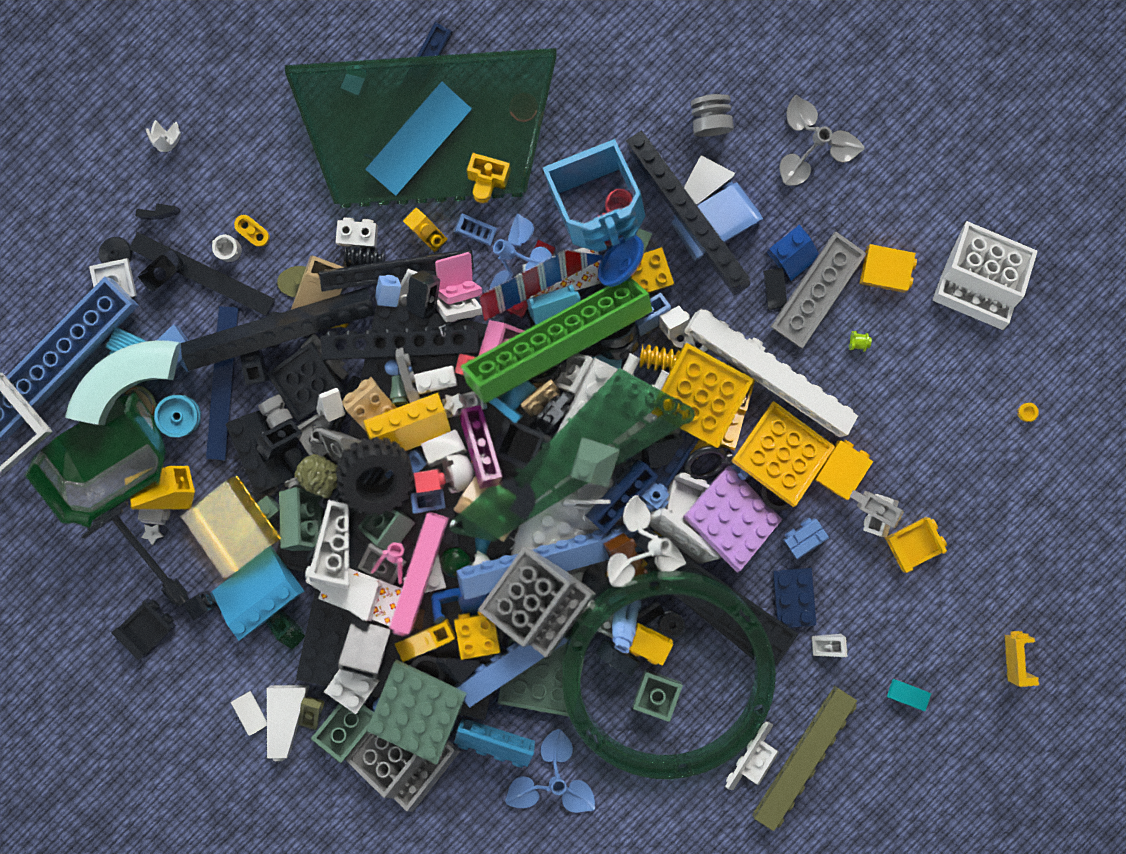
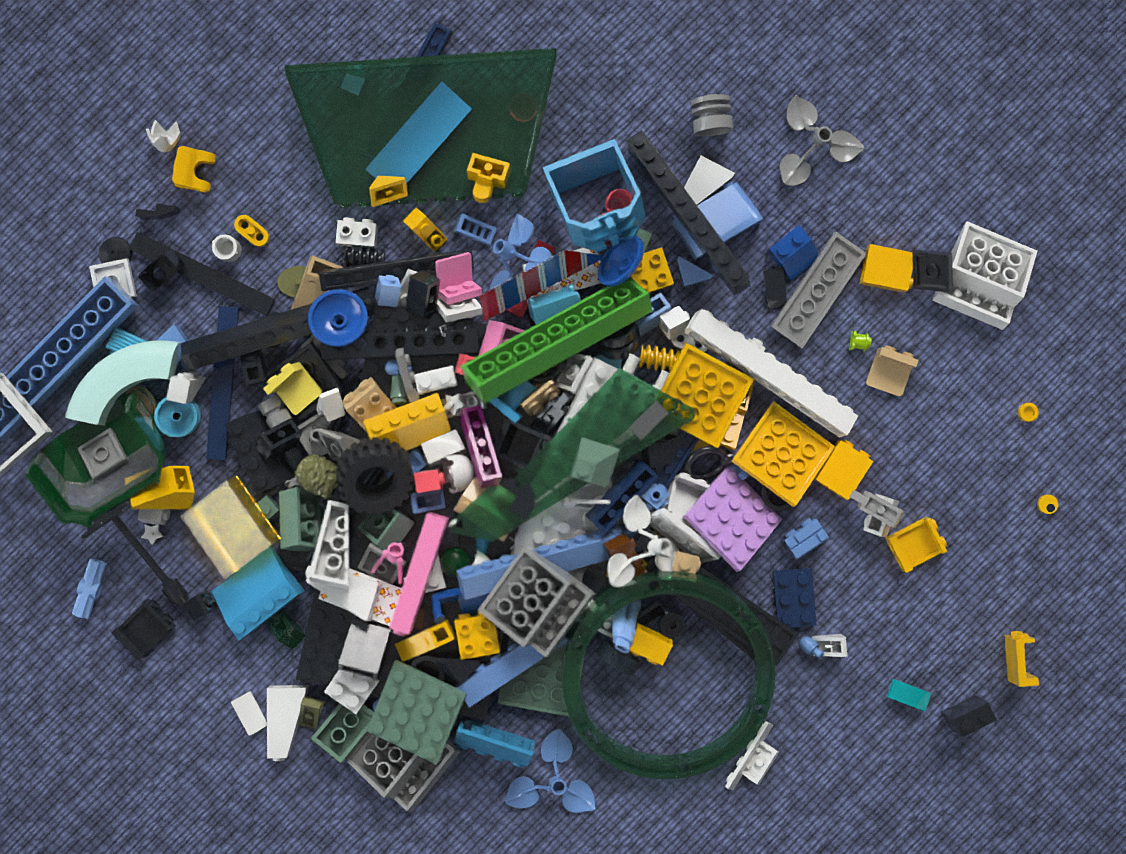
sand green brick [632,669,683,722] -> none
olive brick [752,685,857,831] -> none
none -> light blue piece [72,558,107,619]
none -> light grey tile [78,428,129,481]
none -> white slope [166,371,206,404]
none -> yellow piece [172,146,216,192]
none -> light yellow bracket [263,362,322,415]
none -> blue dish [308,290,368,347]
none -> yellow slope [369,176,408,207]
none -> dark grey sticker [629,401,668,440]
none -> tan bracket [671,551,701,576]
none -> medium blue slope [676,257,712,288]
none -> medium blue cylinder [799,636,824,659]
none -> tan bracket [866,345,919,396]
none -> black plate [913,250,953,292]
none -> black brick [942,695,997,738]
none -> yellow tile [1037,495,1058,514]

